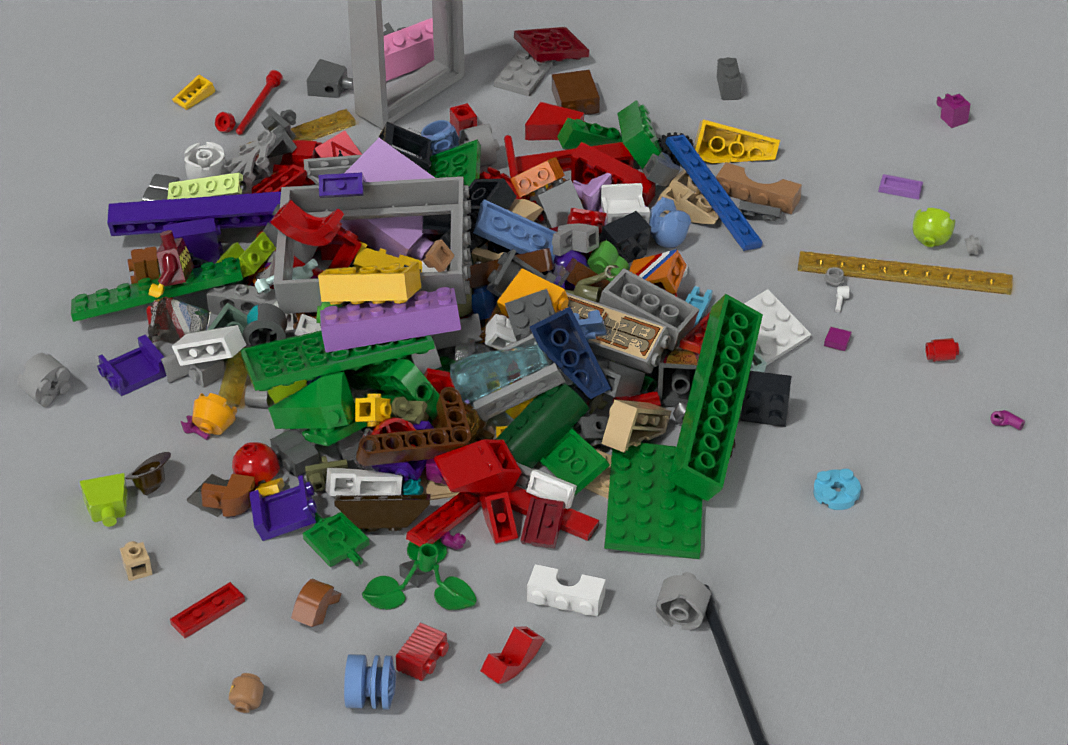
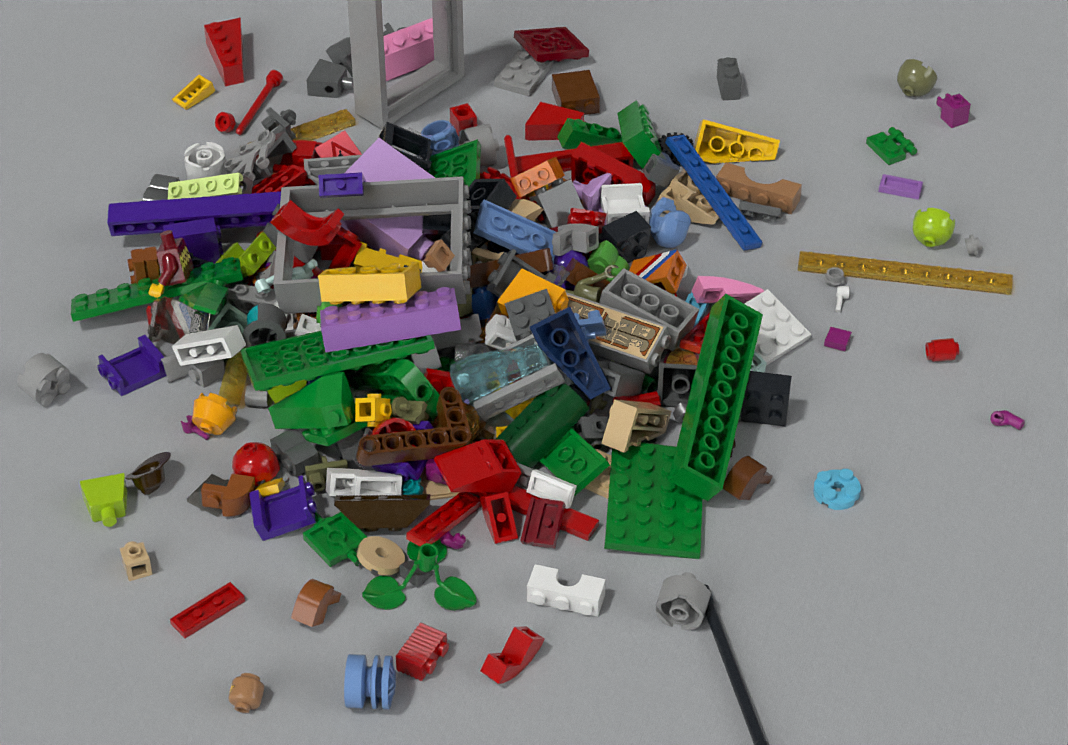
none -> green wedge [179,279,230,315]
none -> red wedge [204,17,244,87]
none -> dark grey brick [326,37,353,77]
none -> tan tile [357,536,405,575]
none -> bright pink slope [692,276,764,303]
none -> reddish brown brick [723,456,773,500]
none -> green plate [866,127,917,165]
none -> olive cylinder [897,59,938,97]

